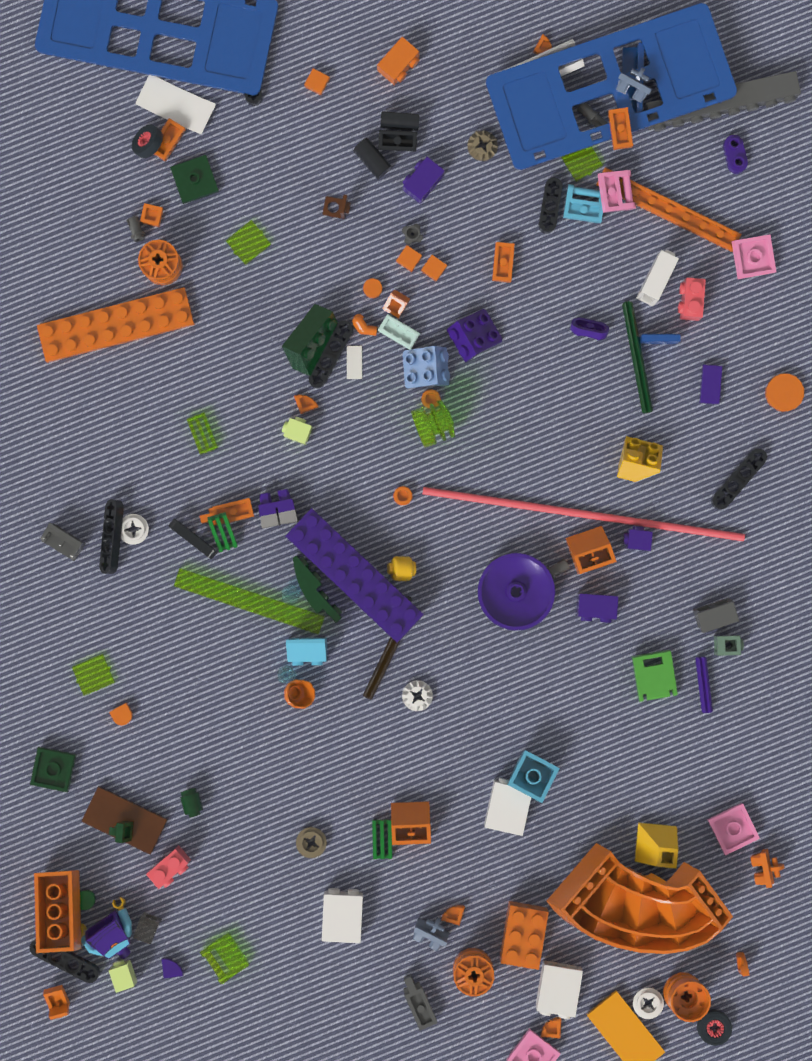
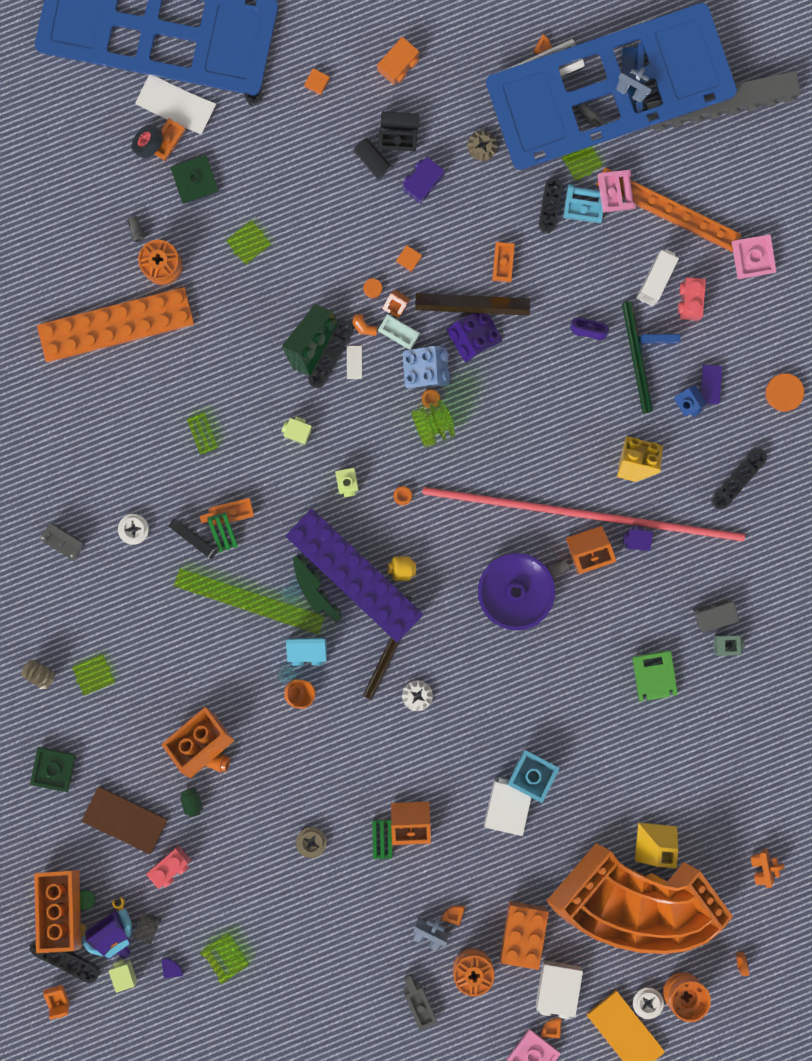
black beam [99,499,124,574] -> none
orange tile [109,703,133,726] -> none
dark green tile [109,821,133,843] -> none
orange tile [140,203,164,227] -> none
hips [258,489,299,529] -> none
orange tile [294,395,319,414] -> none
reddish brown bracket [322,194,351,219] -> none
white brick [322,888,363,943] -> none
dark grey plate [402,224,423,245] -> none
orange tile [421,255,447,282] -> none
dark purple brick [576,593,618,623] -> none
orange plate [608,107,633,150] -> none
dark purple axle [695,656,713,713] -> none
black bush [697,1009,732,1046] -> none
bright pink plate [707,803,760,855] -> none
dark purple plate [723,135,748,174] -> none
none -> dark tan gear [21,660,56,689]
none -> orange brick [161,707,235,778]
none -> orange cone [206,754,230,773]
none -> yellowish green brick [335,468,359,498]
none -> dark brown tile [415,293,530,316]
none -> blue brick [674,385,707,417]

